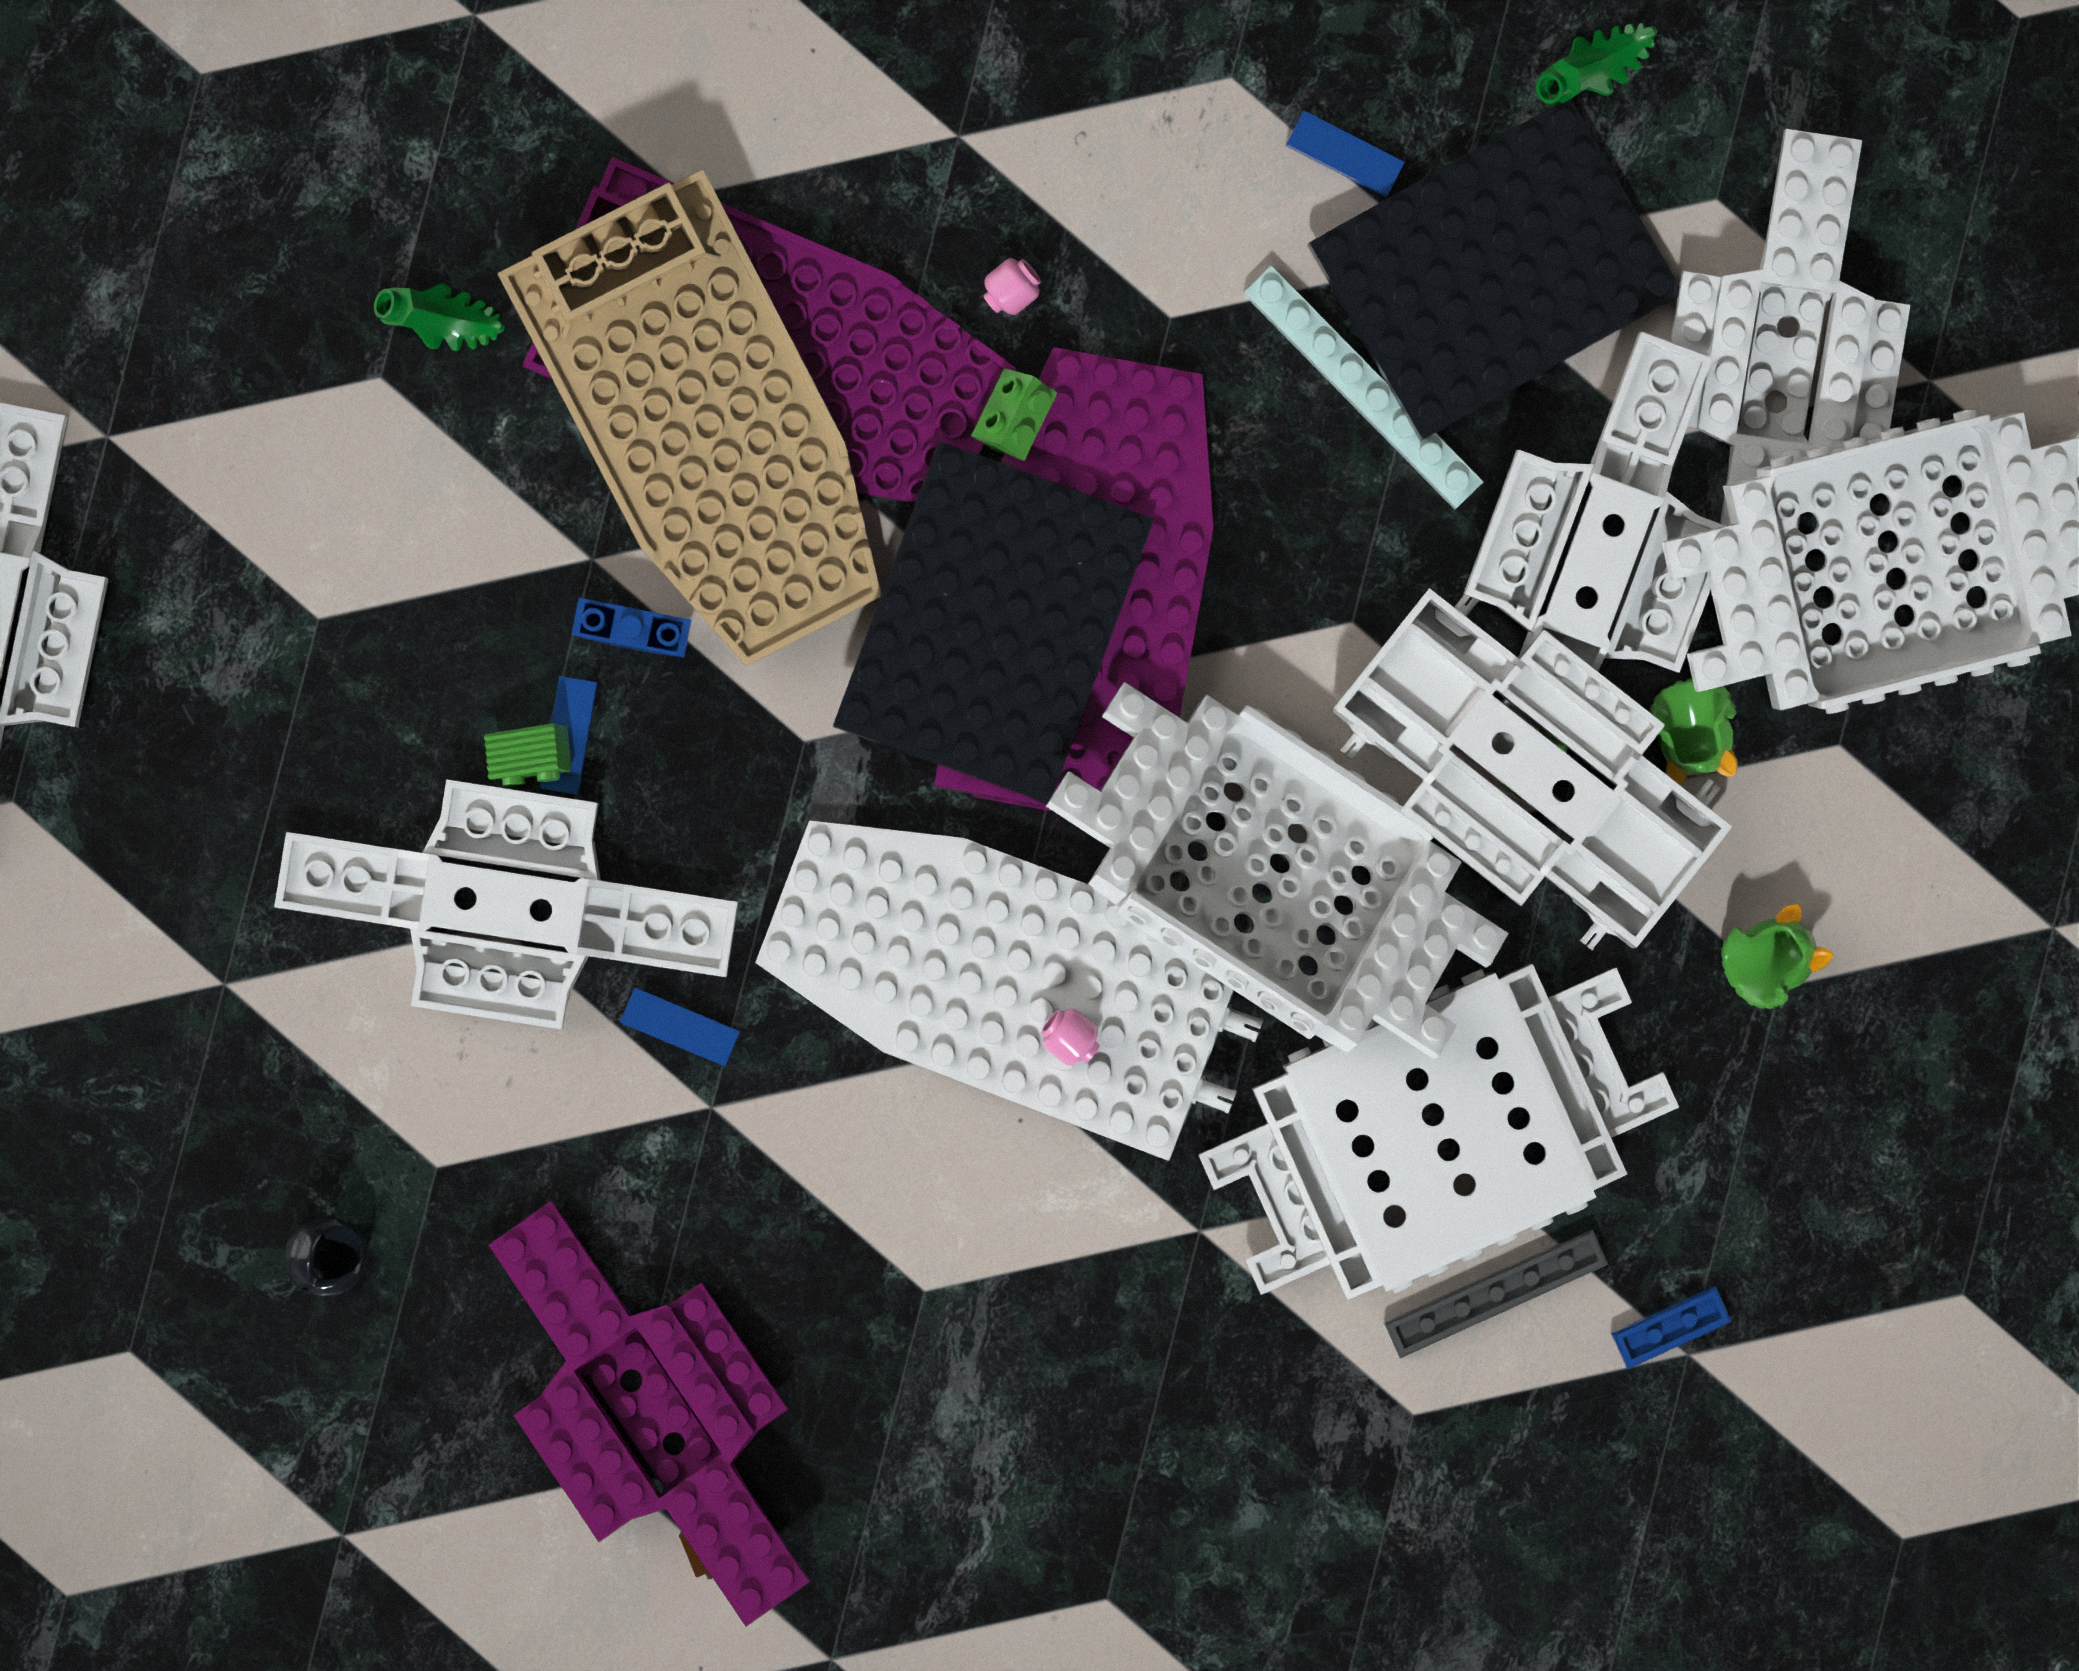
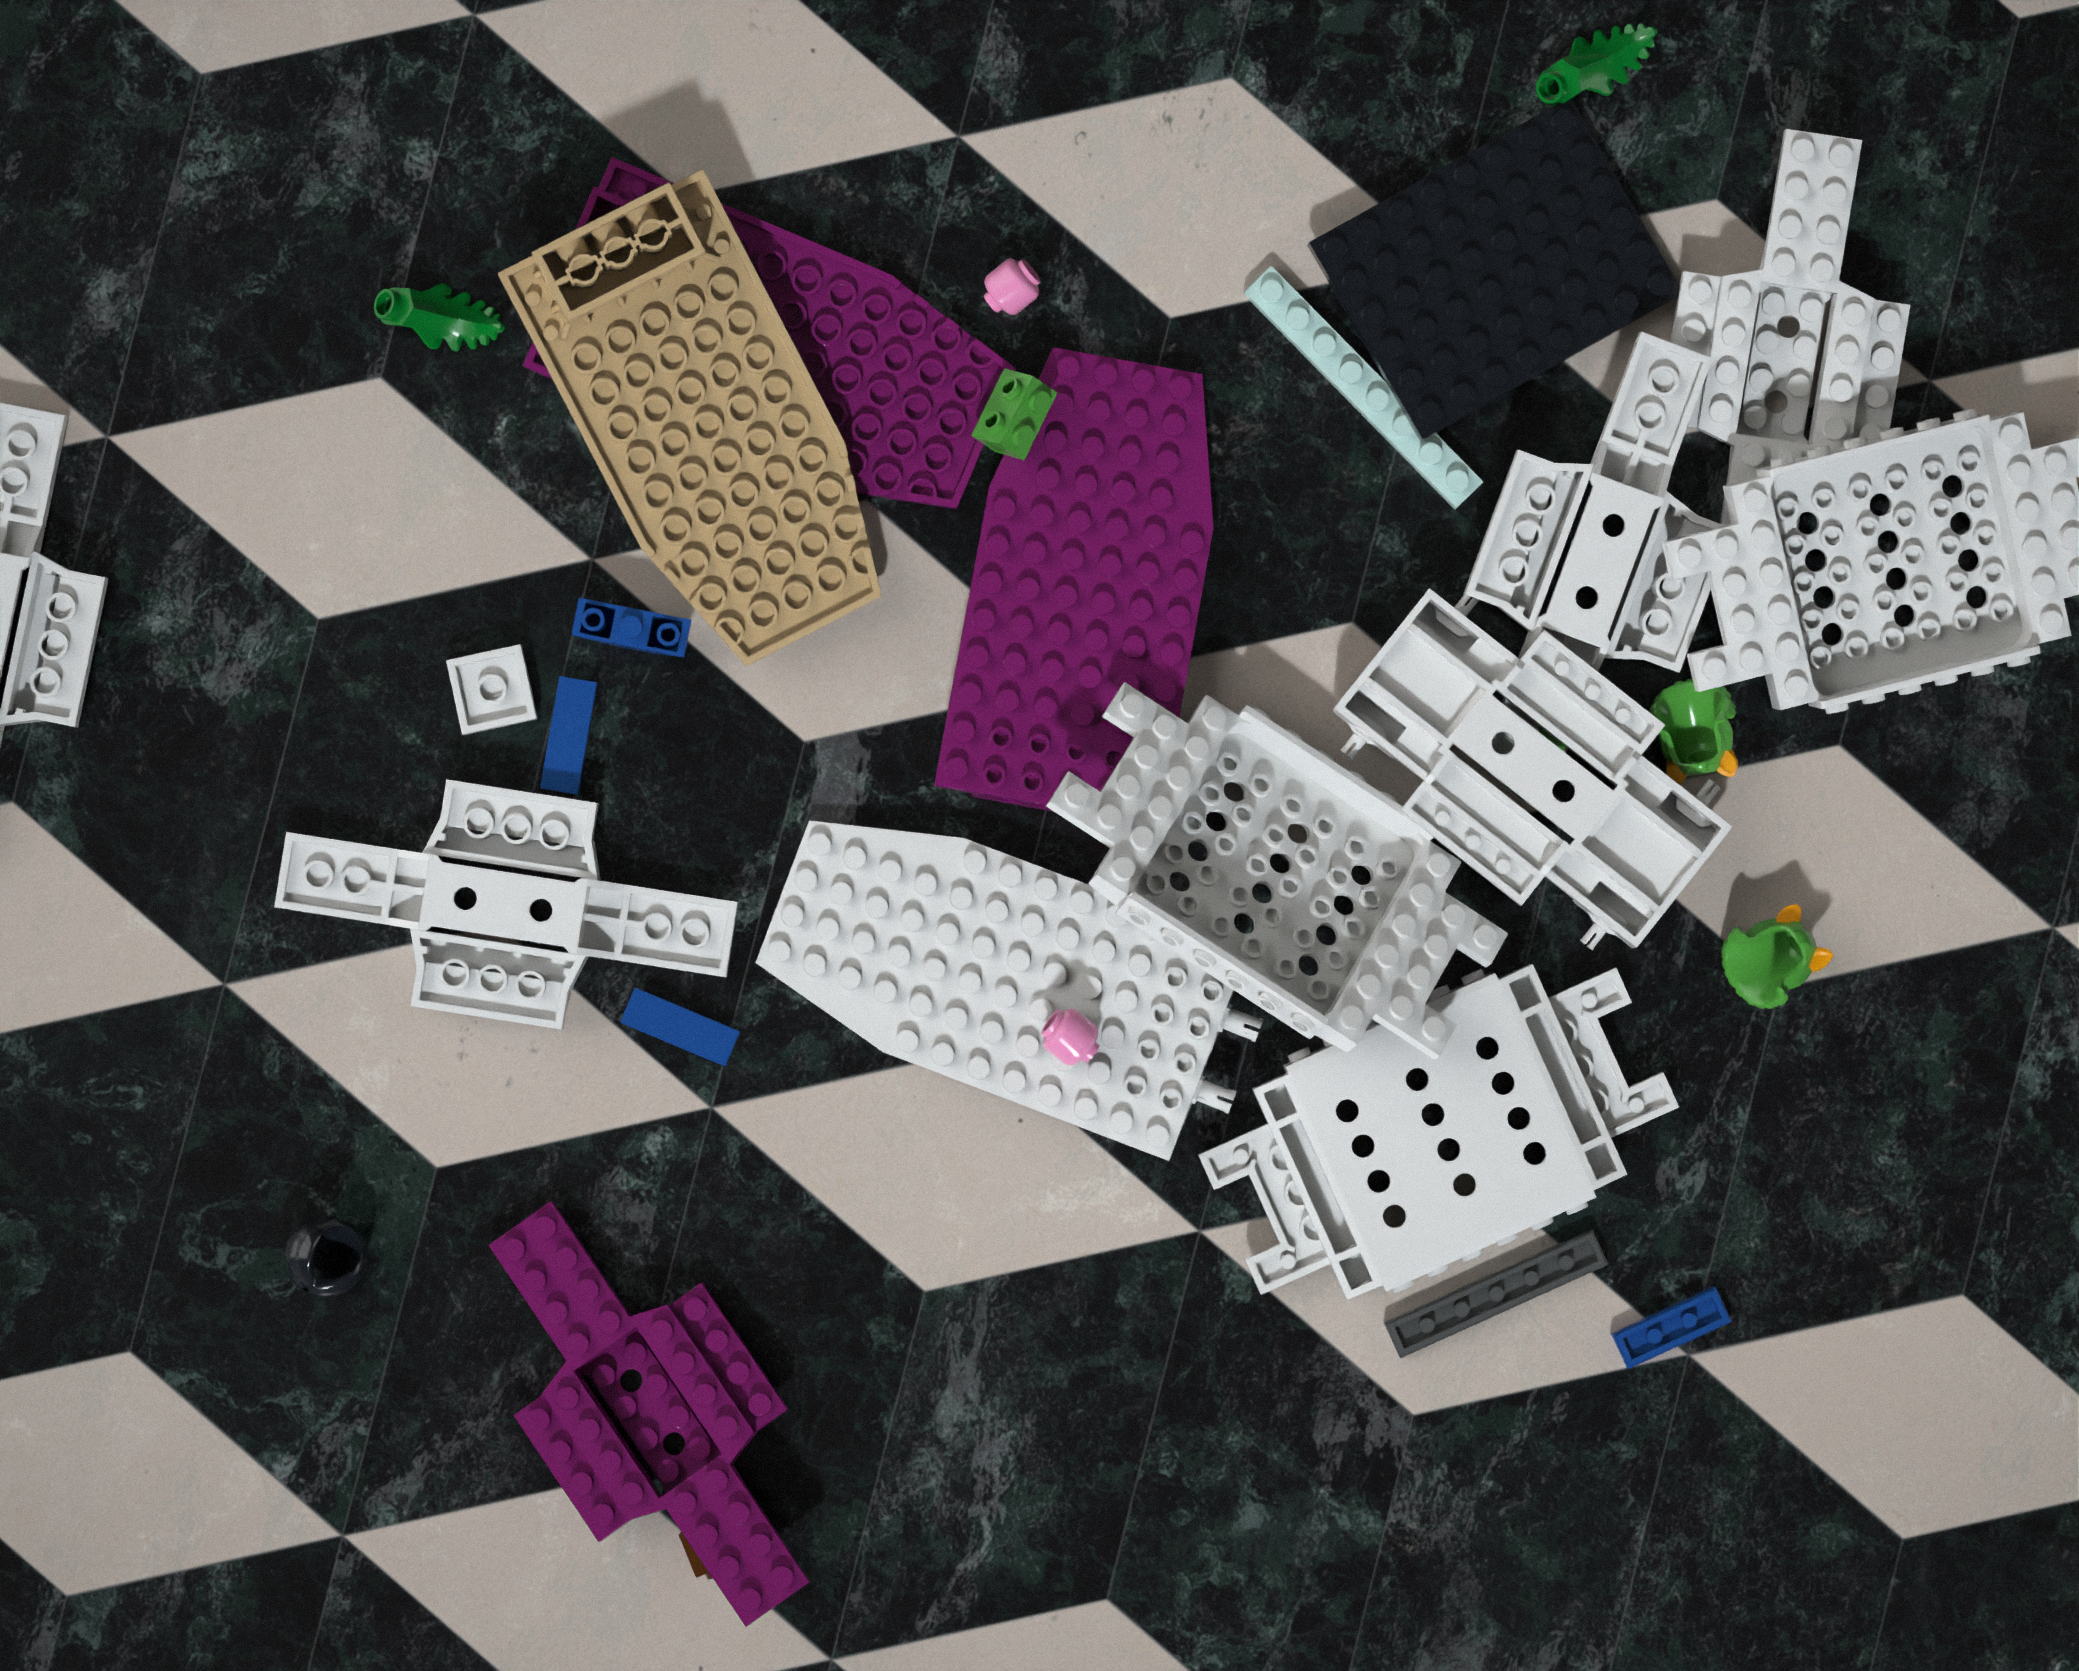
bright green brick [484,723,572,787] -> none
black plate [833,441,1154,805] -> none
blue tile [1286,111,1404,198] -> none
none -> white plate [446,644,538,735]

